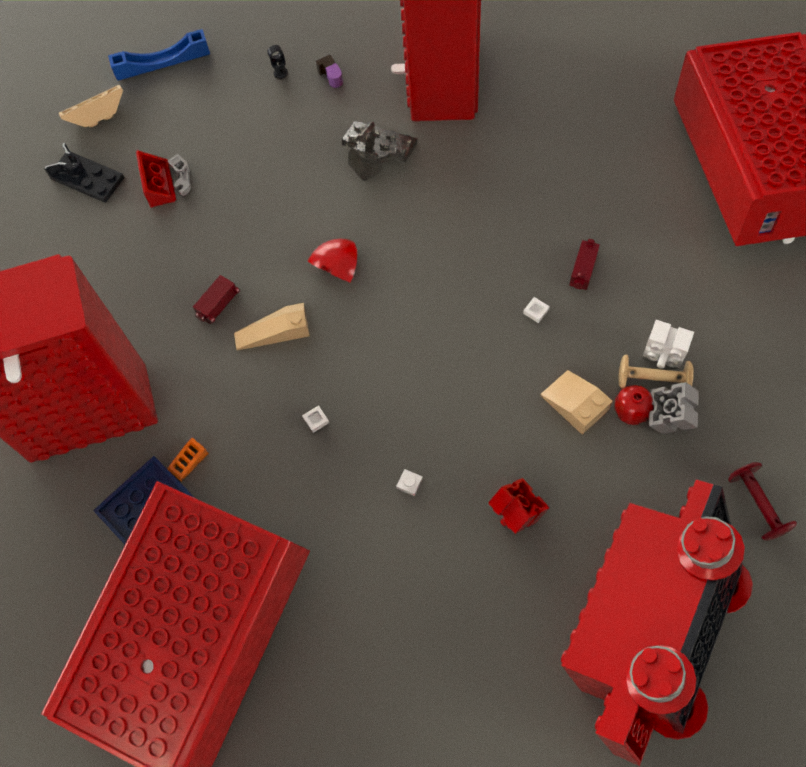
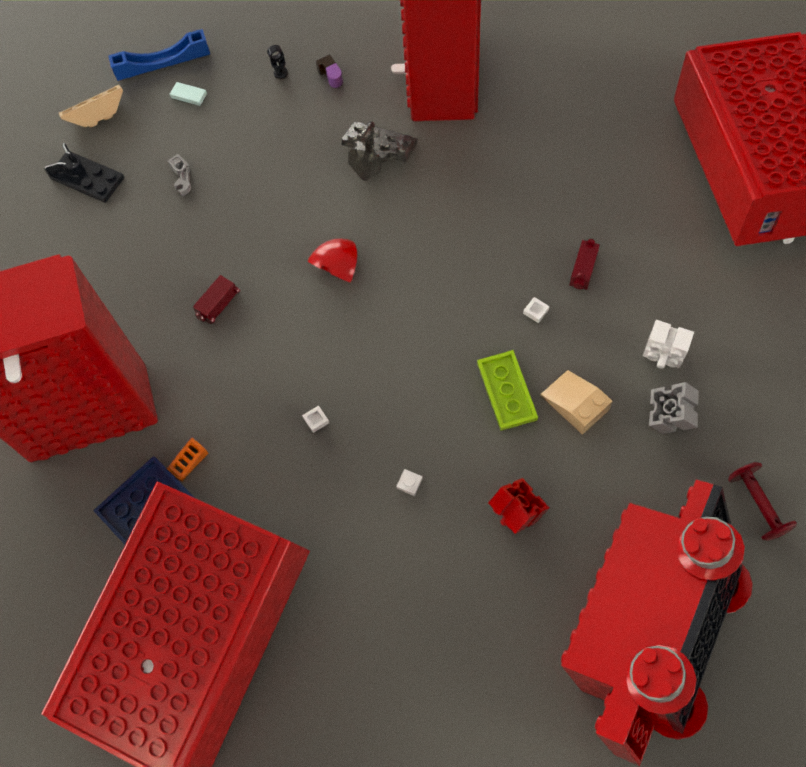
red slope [136,150,176,207] -> none
tan wedge [234,303,310,351] -> none
red cylinder [614,385,654,425] -> none
tan hose [619,355,694,388] -> none
none -> light aqua tile [170,82,207,106]
none -> lime plate [477,350,538,431]

